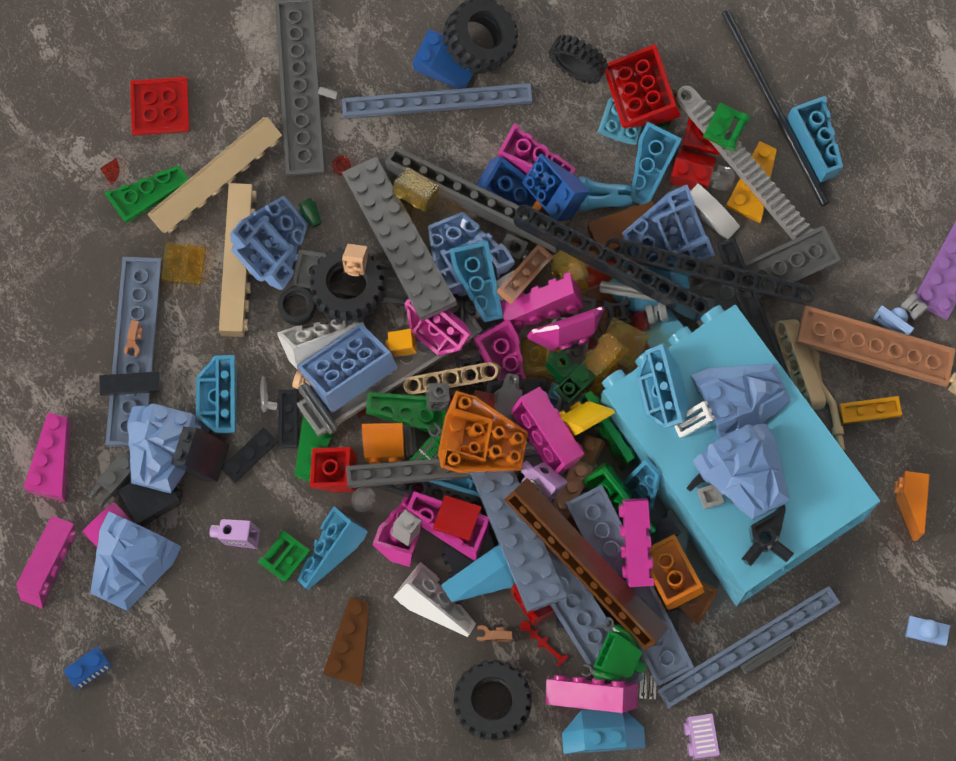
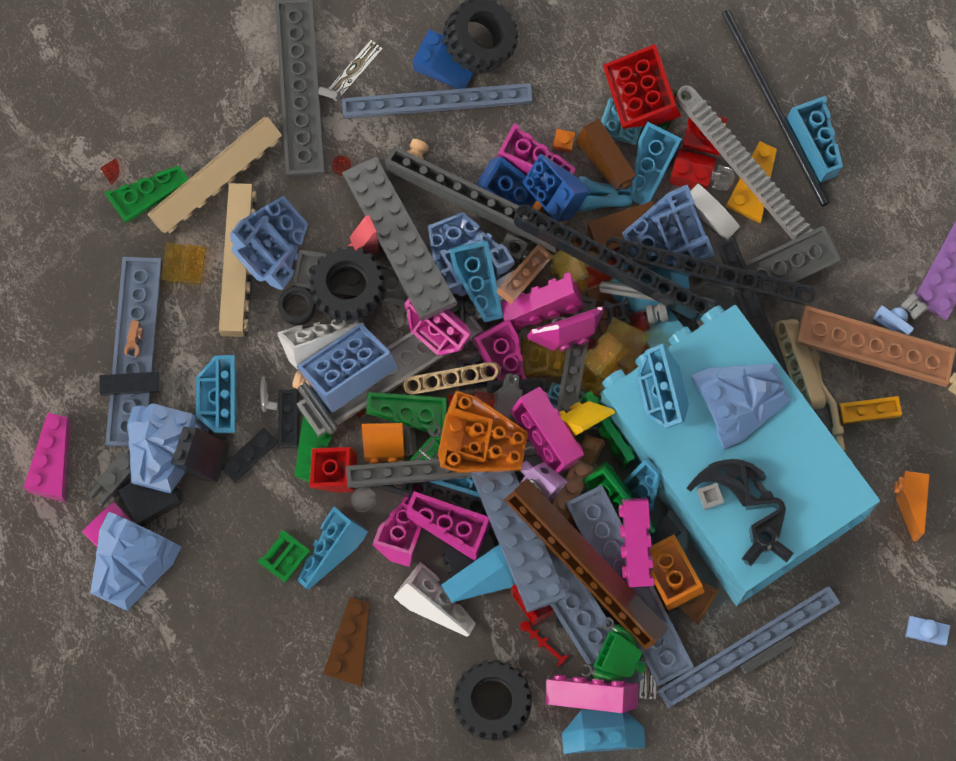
dark pink wedge [16,516,77,609] -> none
blue brick [63,646,112,690] -> none
red plate [130,77,190,136] -> none
lavender torso [210,519,261,549] -> none
dark green cone [298,198,323,228] -> none
light nougat slope [342,244,368,276] -> none
light orange brick [386,329,417,357] -> none
clear yellow slope [392,167,439,212] -> none
light grey brick [392,509,422,546] -> none
dark grey brick [425,383,450,411] -> none
red piece [433,495,481,541] -> none
nougat plate [477,625,512,643] -> none
dark green brick [544,349,578,383] -> none
black tyre [548,34,608,84] -> none
dark green slope [554,363,596,404] -> none
white tile [675,401,716,438] -> none
lavender brick [683,714,720,761] -> none
medium blue wedge [693,424,790,520] -> none
green plate [703,102,751,151] -> none
none -> sticker [329,40,383,101]
none -> coral slope [348,215,379,254]
none -> light nougat wheel [407,139,429,160]
none -> orange plate [553,129,575,153]
none -> reddish brown slope [575,119,636,191]

